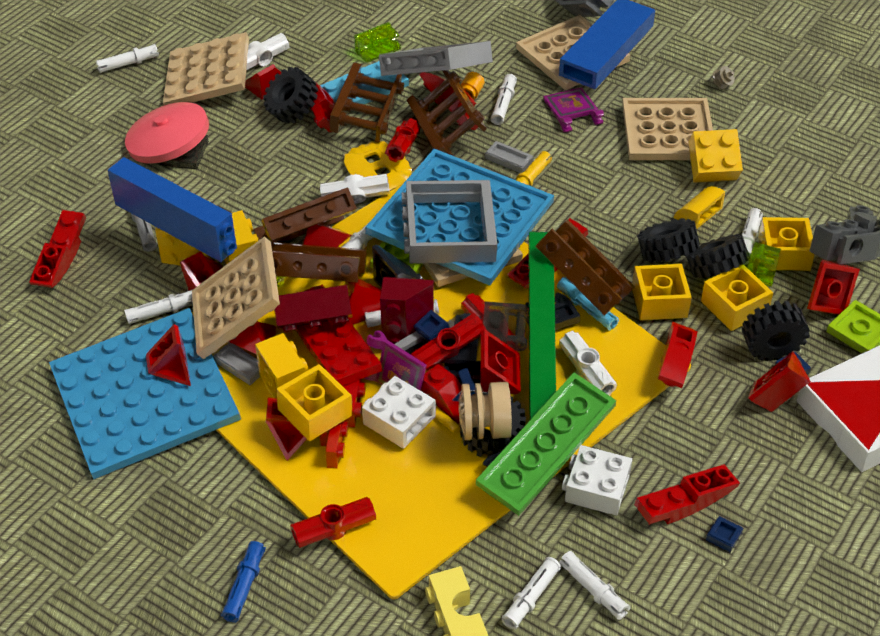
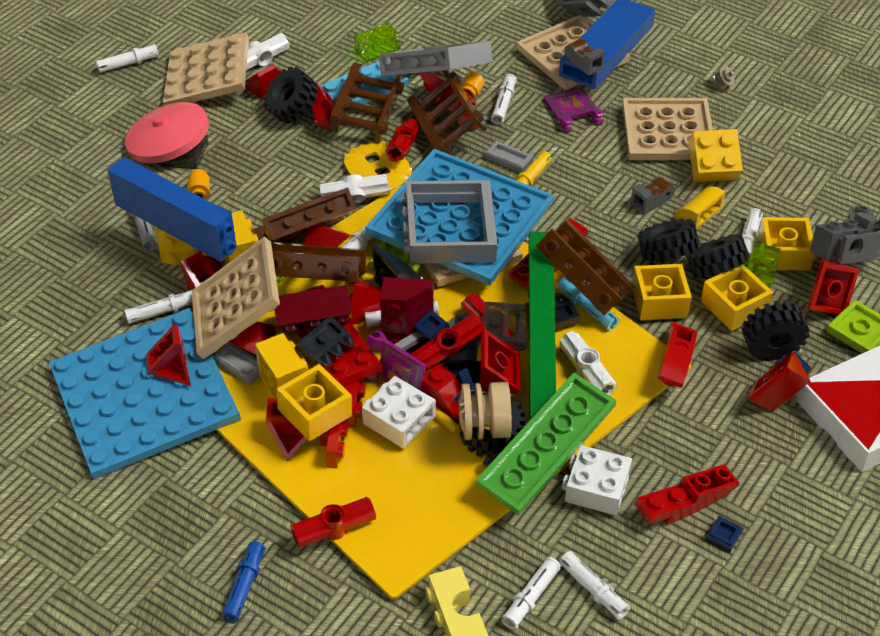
red slope [29,210,86,288] -> none
none -> light orange brick [187,169,210,200]
none -> black plate [295,315,354,367]
none -> dark grey leg [565,39,605,76]
none -> dark grey leg [631,176,675,215]

